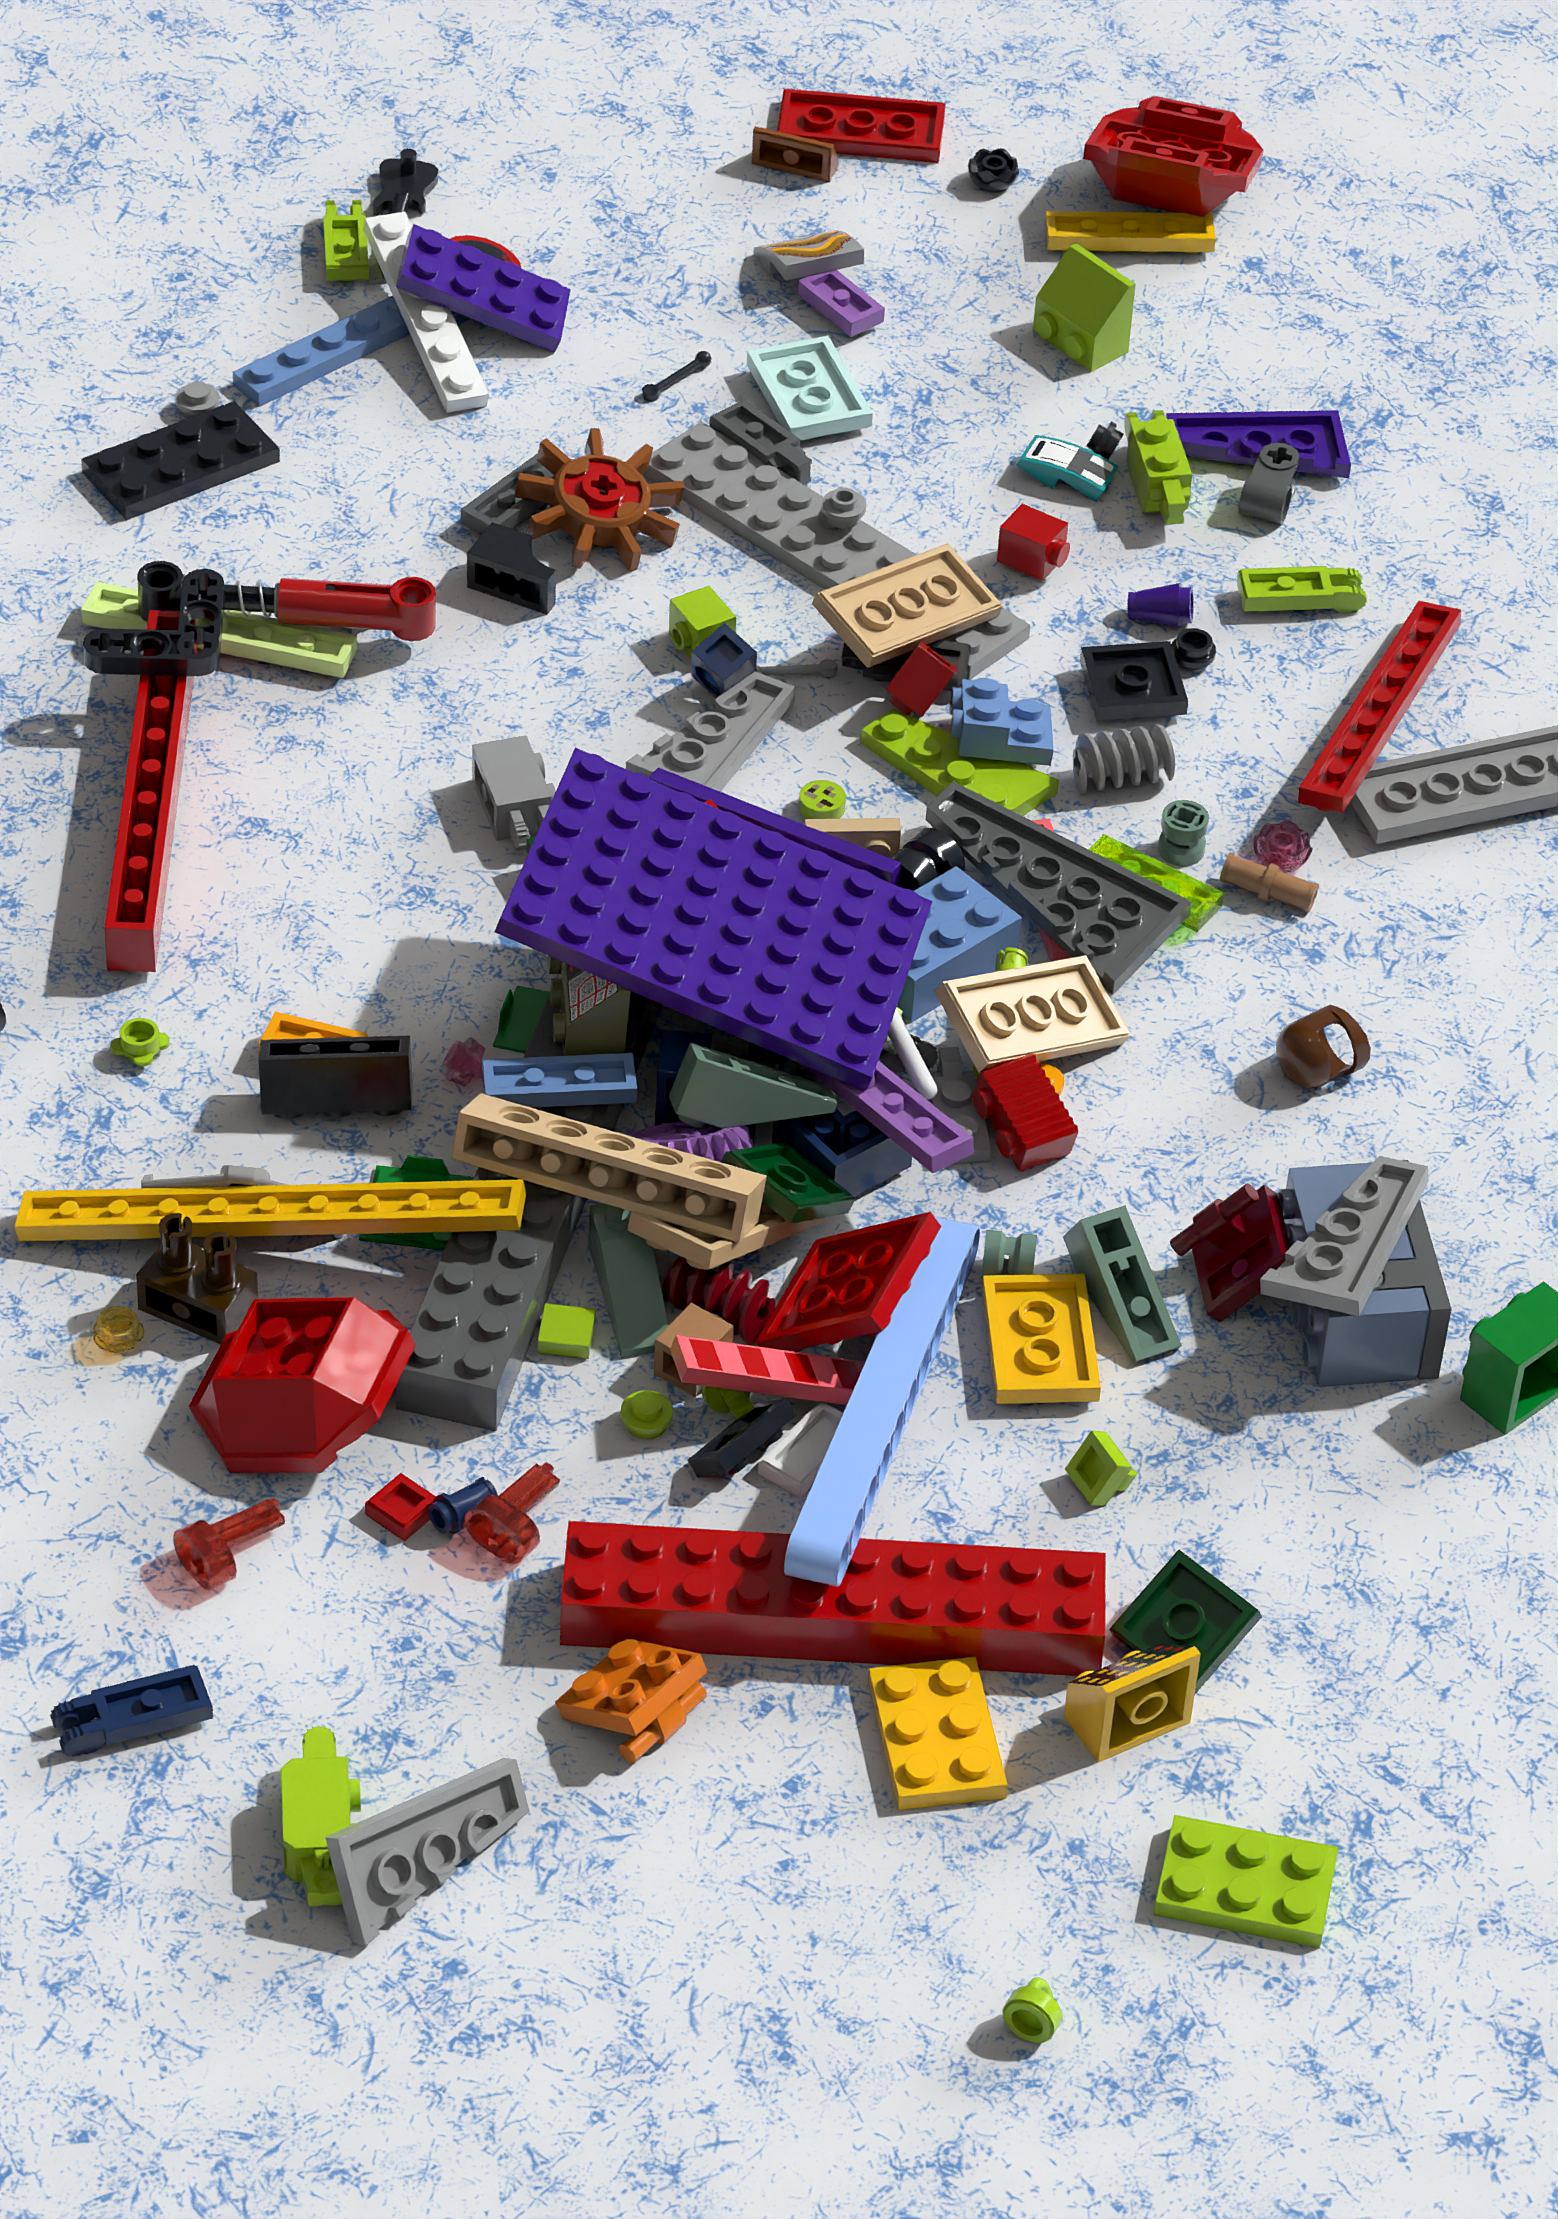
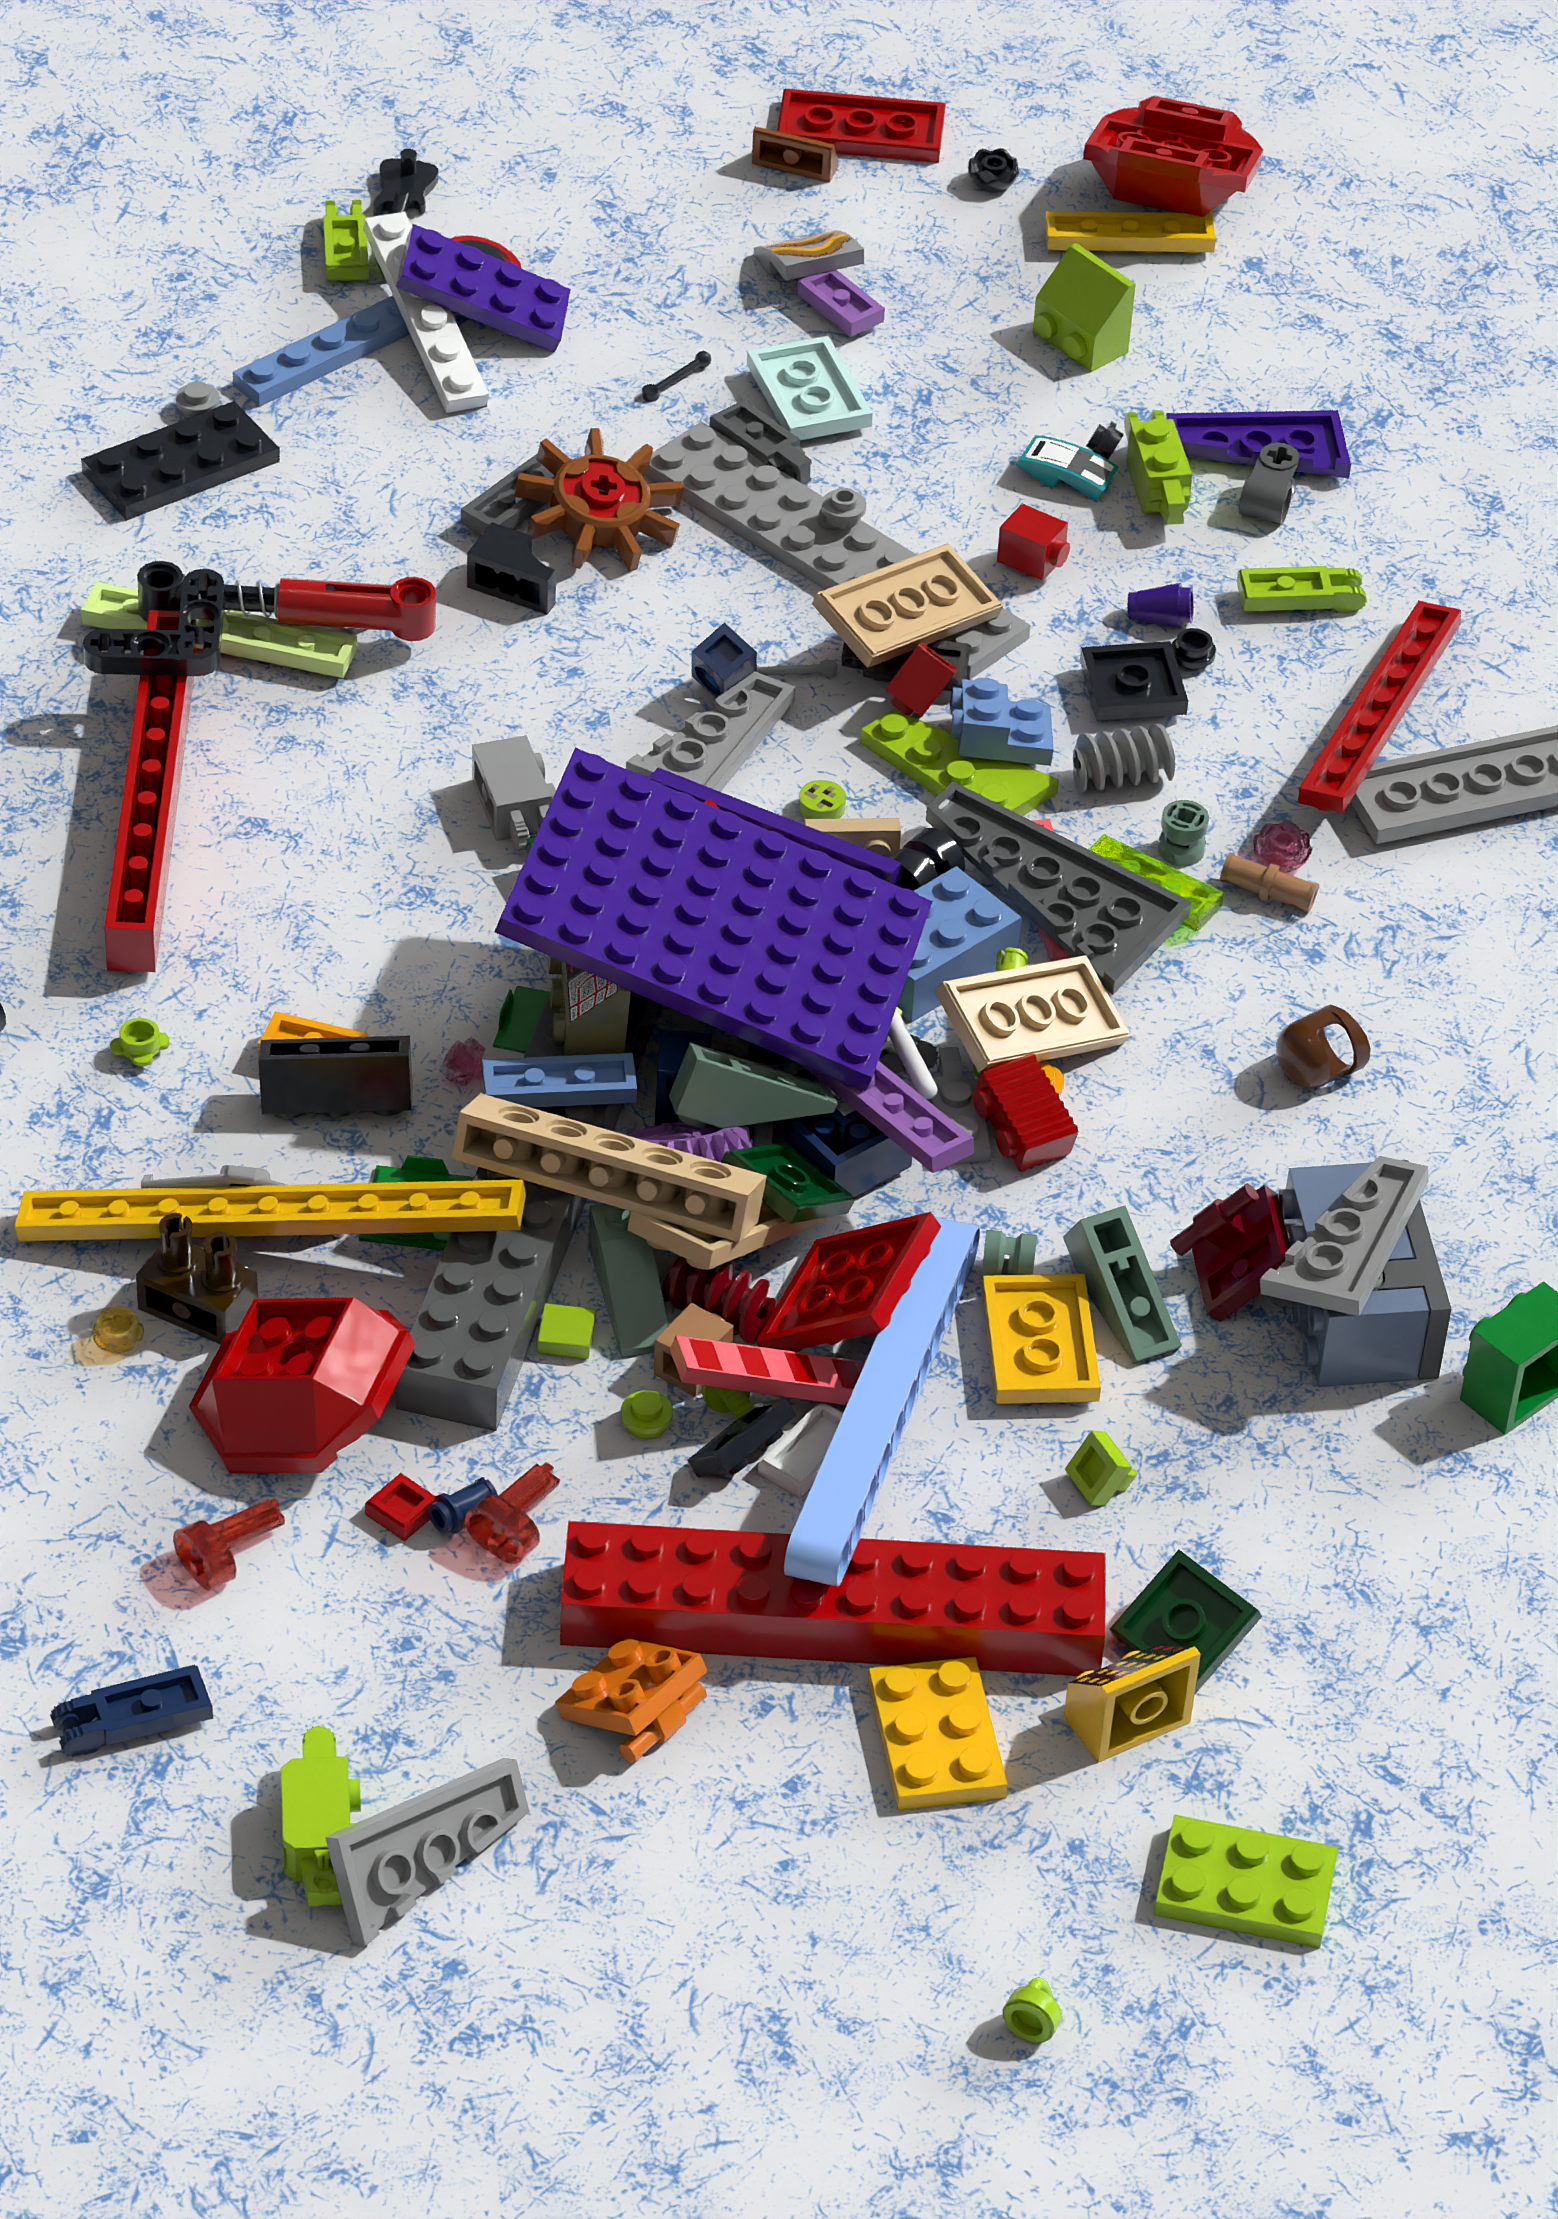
lime brick [669,586,737,661] -> none

